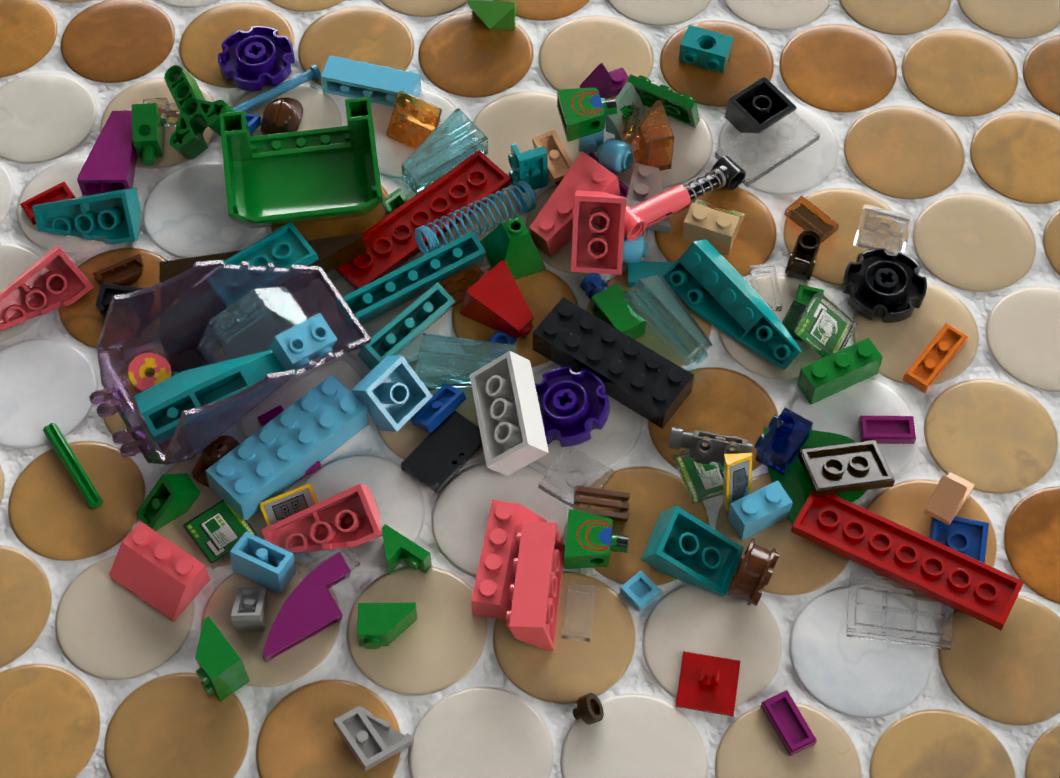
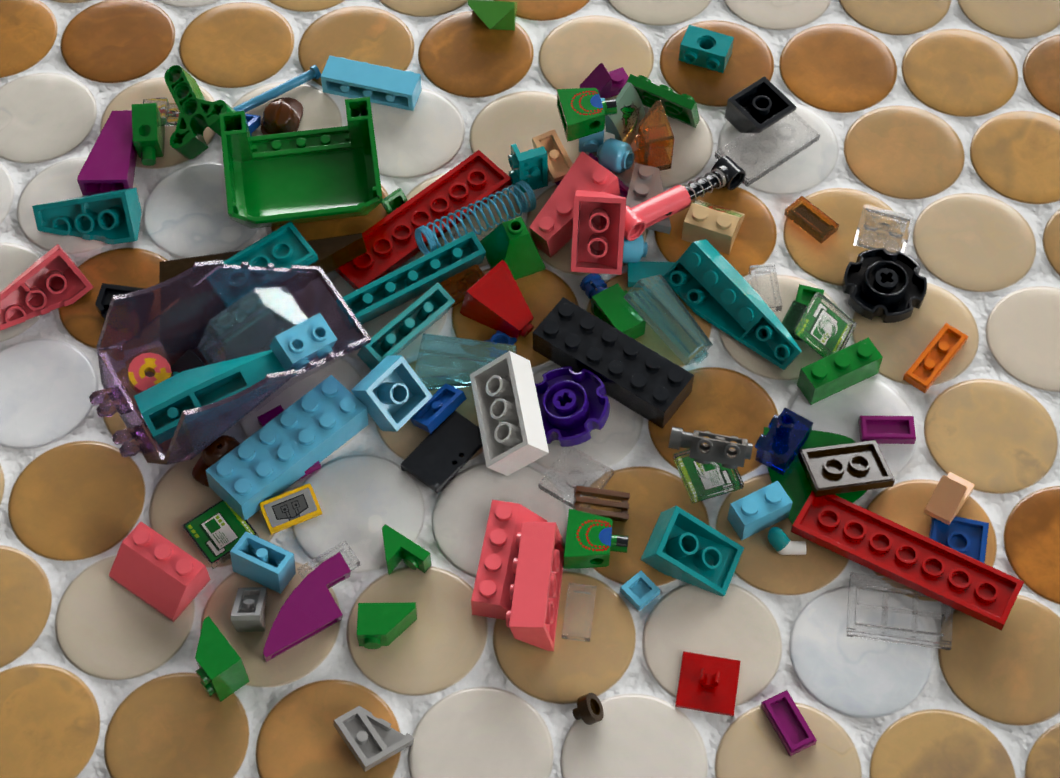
red tile [20,181,76,225] -> none
green axle [43,423,103,510] -> none
reddish brown tile [93,254,144,286] -> none
green slope [136,473,201,531] -> none
dark purple piece [218,26,295,91] -> none
coral wedge [261,484,383,553] -> none
clear orange bracket [386,91,447,154] -> none
clear light blue slope [401,108,488,194] -> none
slope [723,453,752,511] -> none
reddish brown wheel [726,538,780,606] -> none
dark brown piece [785,230,821,281] -> none
none -> arm [768,527,806,555]

